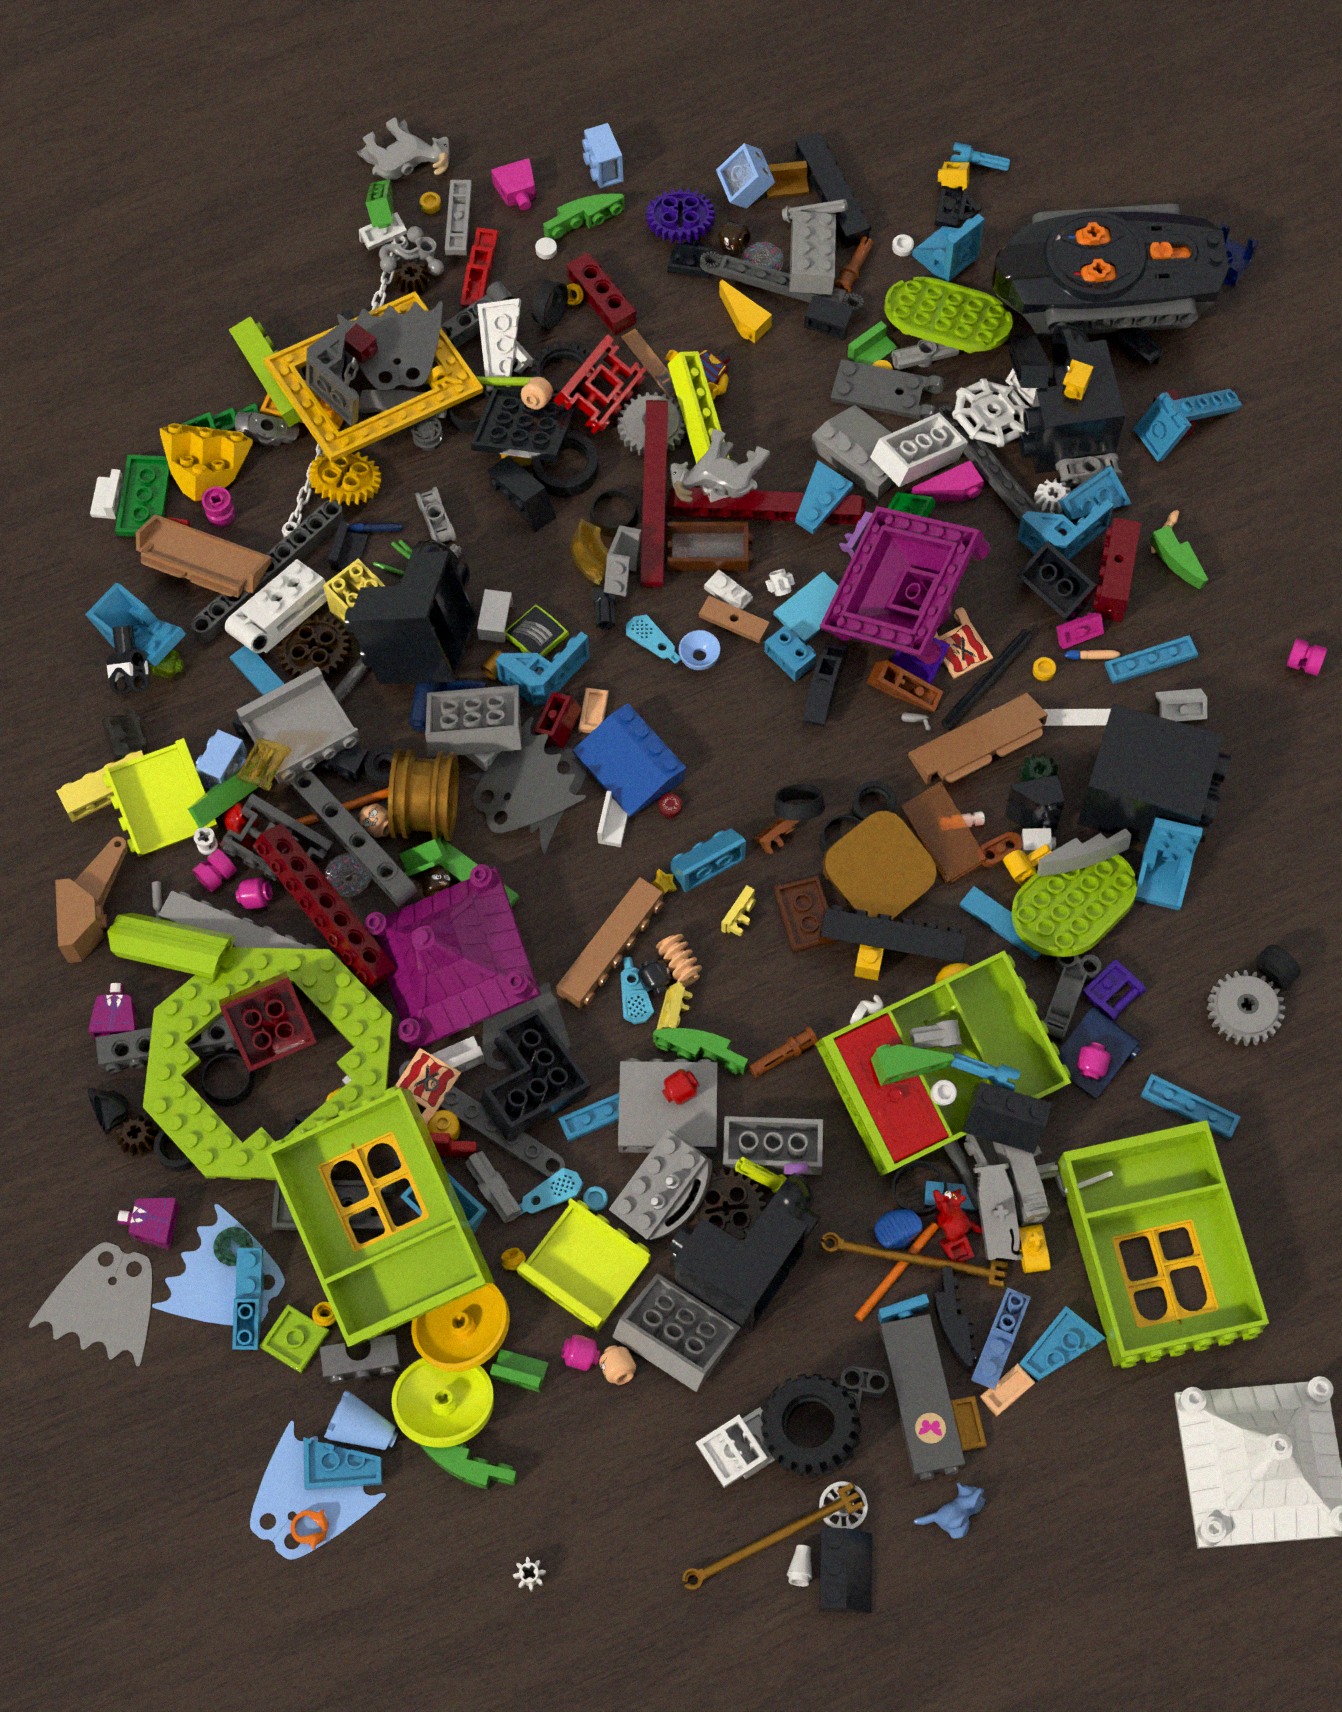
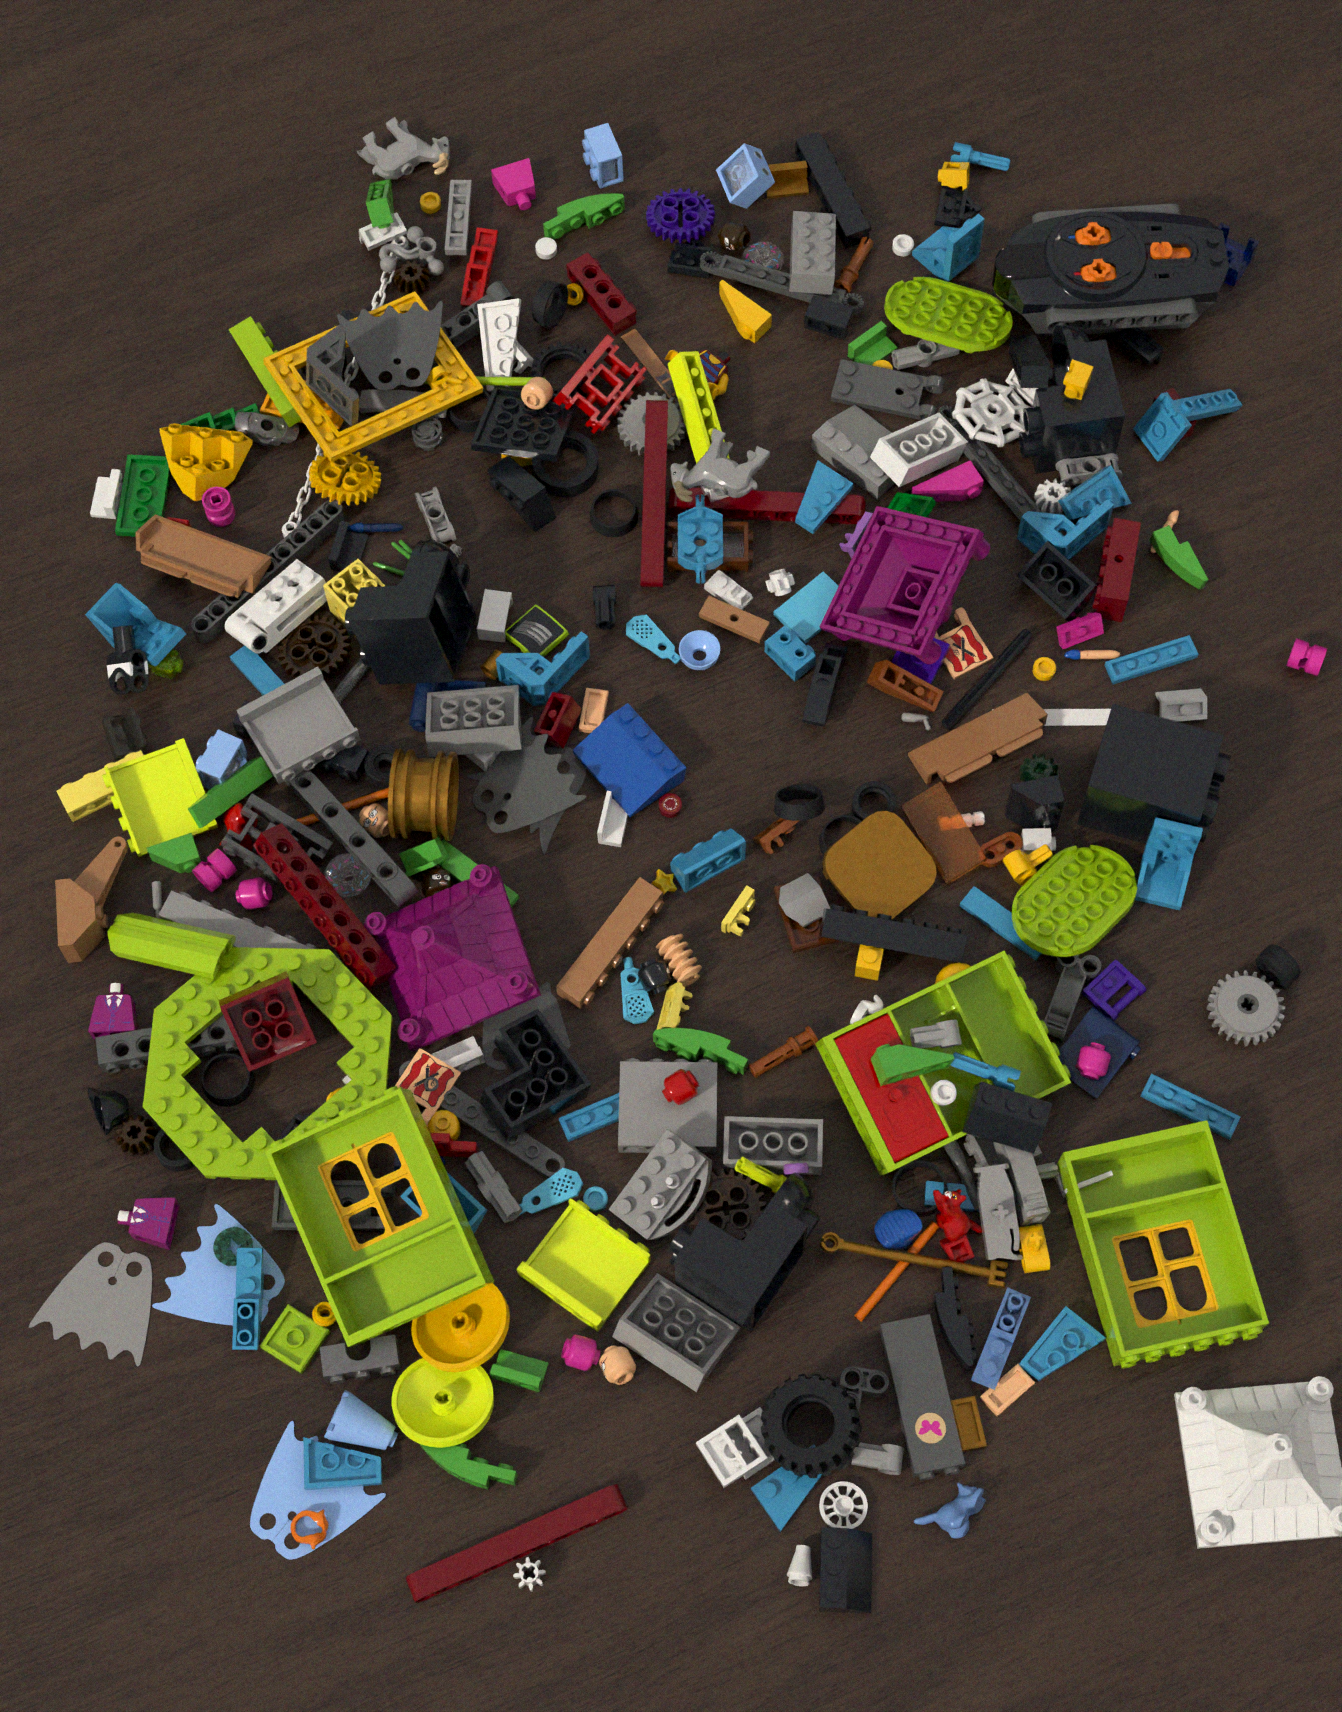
white bush [194,827,218,855] -> none
clear yellow plate [236,737,291,791] -> none
dark red brick [345,323,378,364] -> none
yellow plate [501,1248,526,1270] -> none
clear yellow brick [570,519,609,585] -> none
light grey panel [604,525,641,596] -> none
pearl gold hinge [682,1483,865,1591] -> none
light grey axle [782,199,848,223] -> none
dark azure plate [878,1294,929,1324] -> none
light grey slope [1037,828,1131,876] -> none
none -> bright green slope [147,833,202,873]
none -> dark red beam [405,1484,628,1603]
none -> dark azure plate [678,494,723,584]
none -> dark azure wing [751,1444,823,1532]
none -> light grey slope [779,873,830,927]
none -> light grey piece [851,1442,904,1475]

